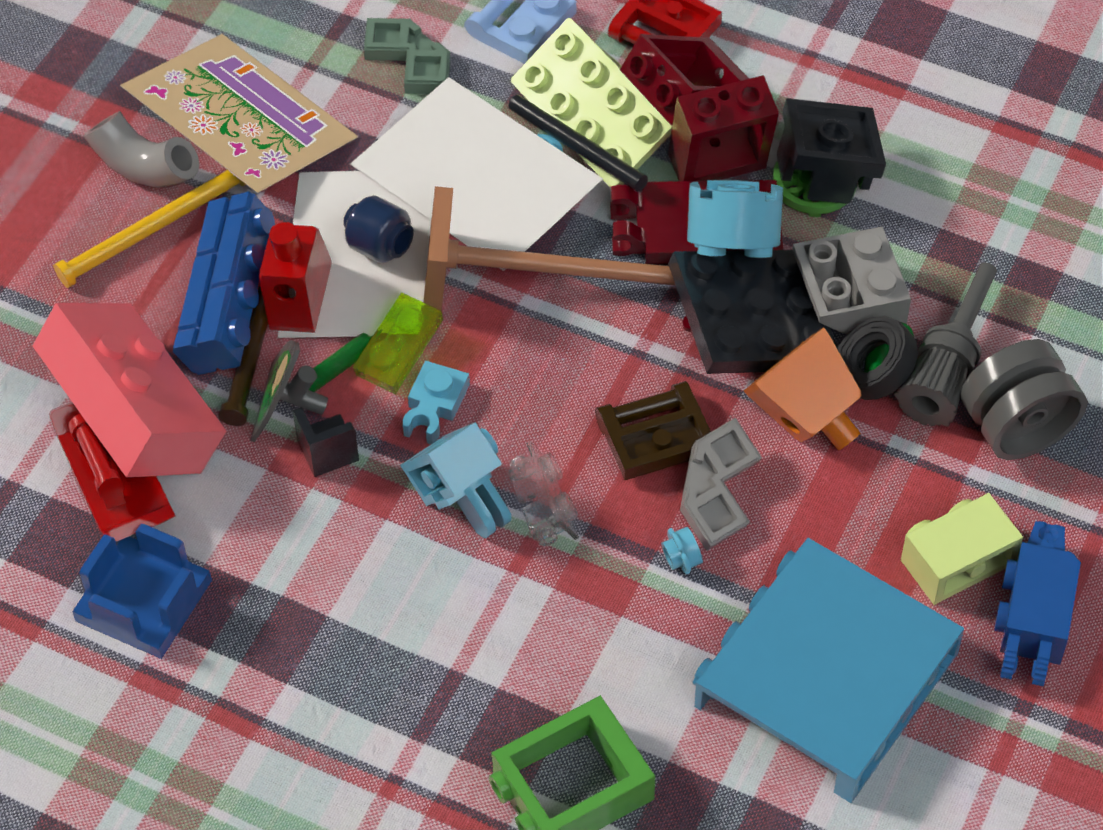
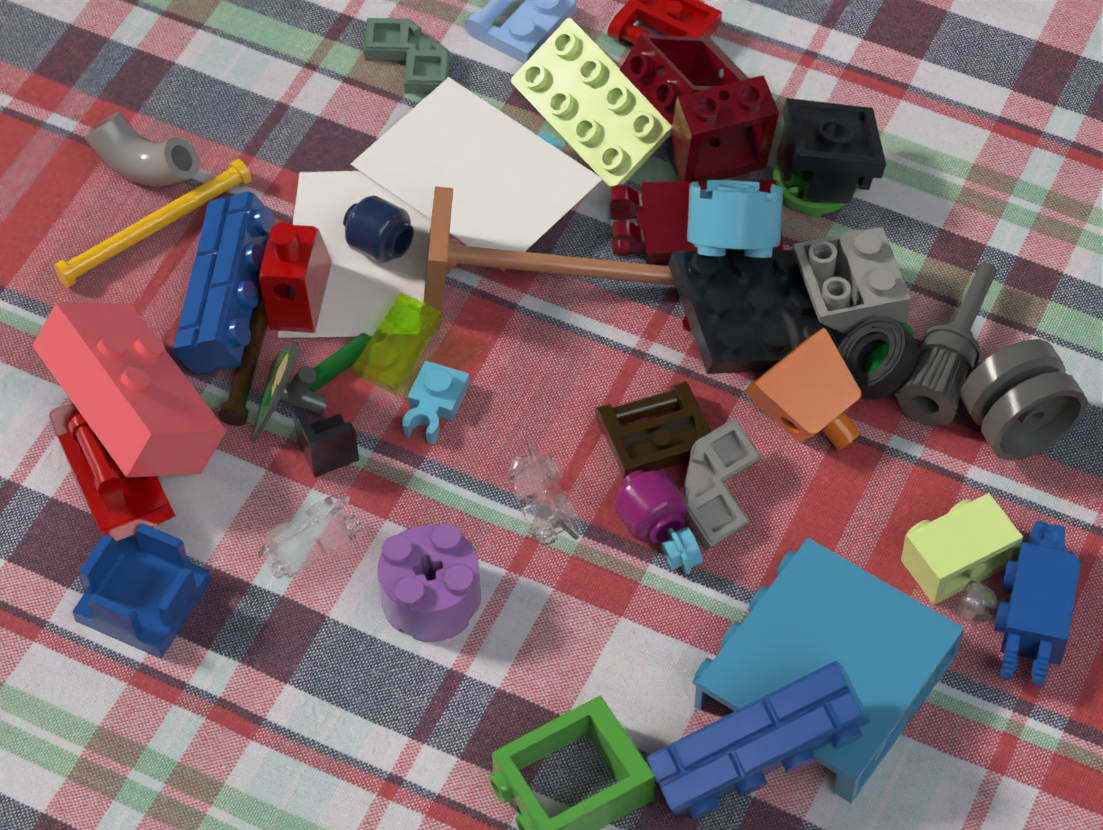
sticker [120,34,359,193] -> none
medium azure brick [400,422,512,538] -> none
black bar [508,94,648,192] -> none
none -> clear hinge [257,495,362,579]
none -> medium lavender brick [378,523,481,642]
none -> magenta head [614,470,687,544]
none -> blue brick [647,660,870,820]
none -> clear hinge [955,579,998,624]

